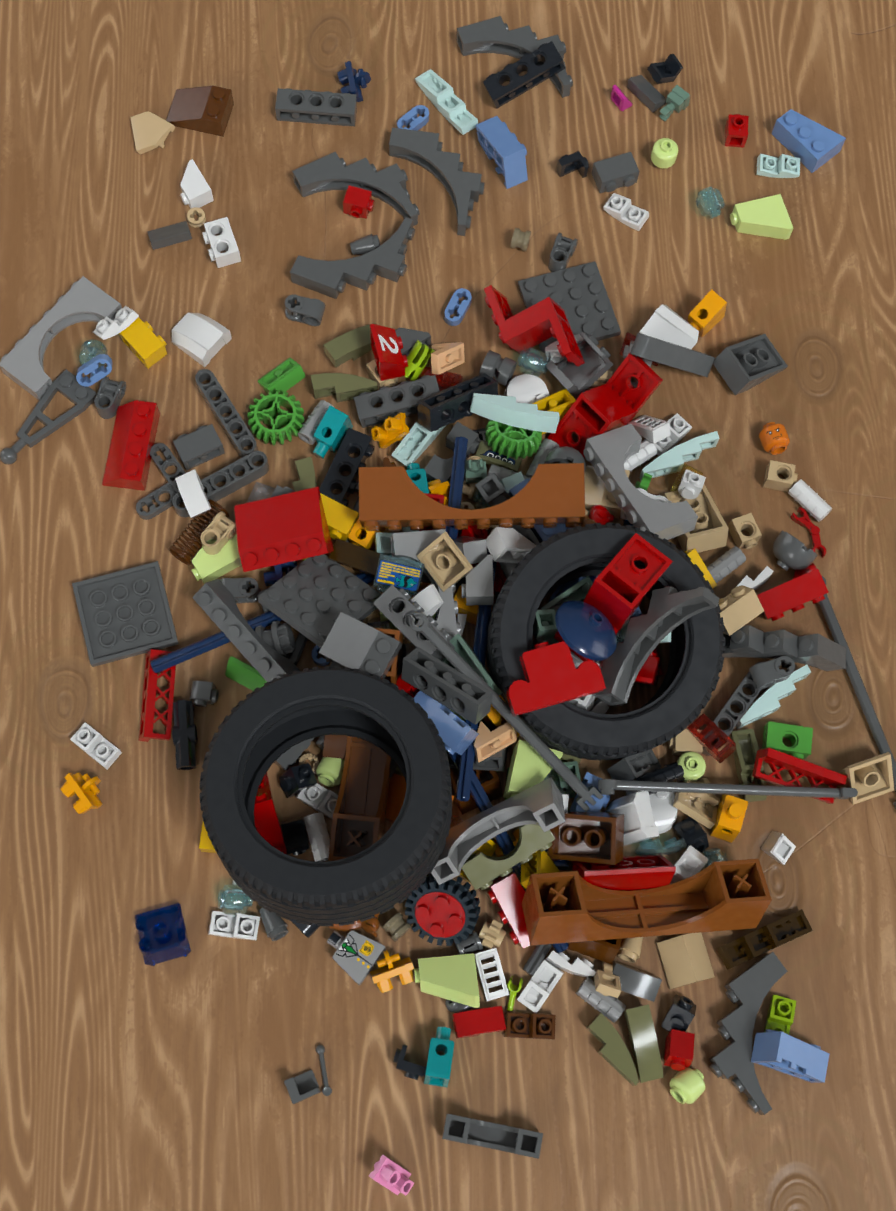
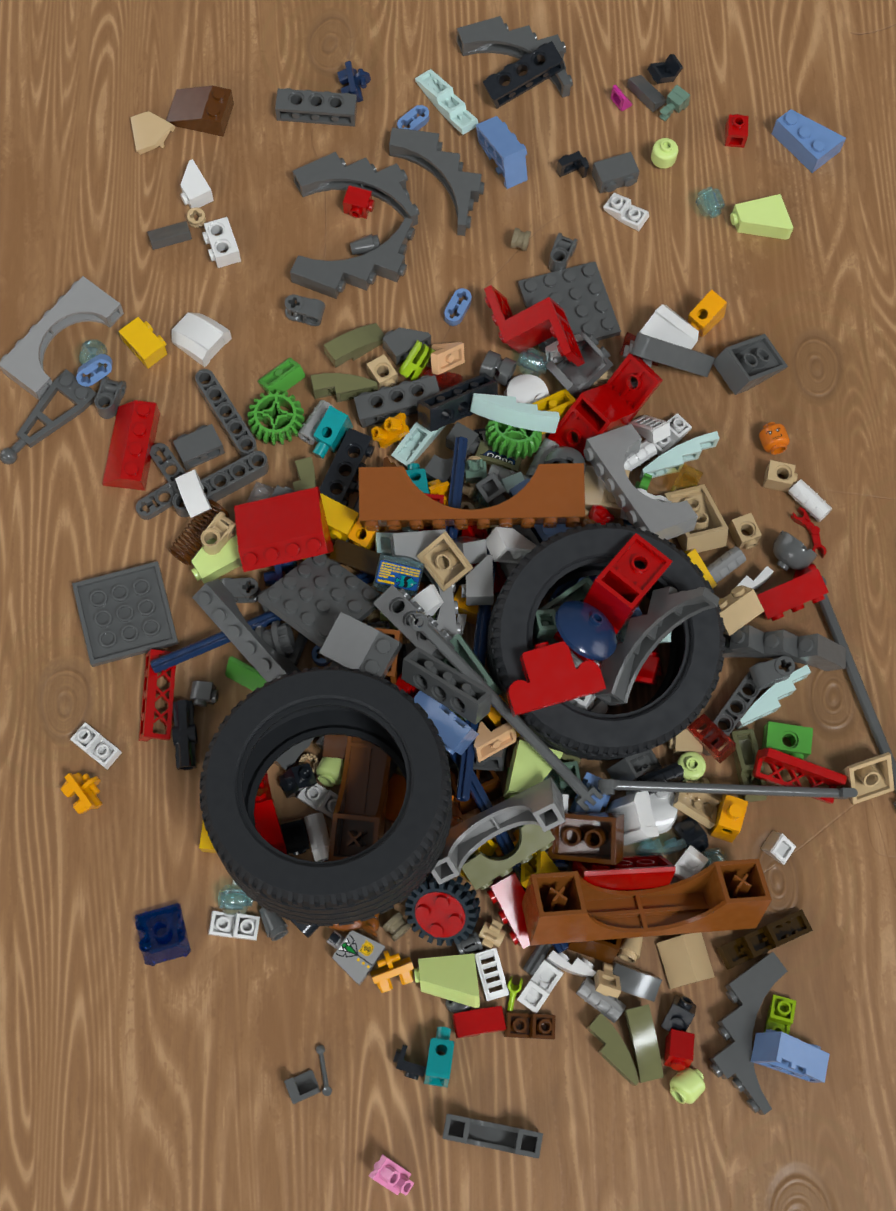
white slope [93,306,139,340] -> none
red slope [370,324,408,381] -> none
white plate [678,469,706,499] -> none
light aqua slope [756,154,800,178] -> none

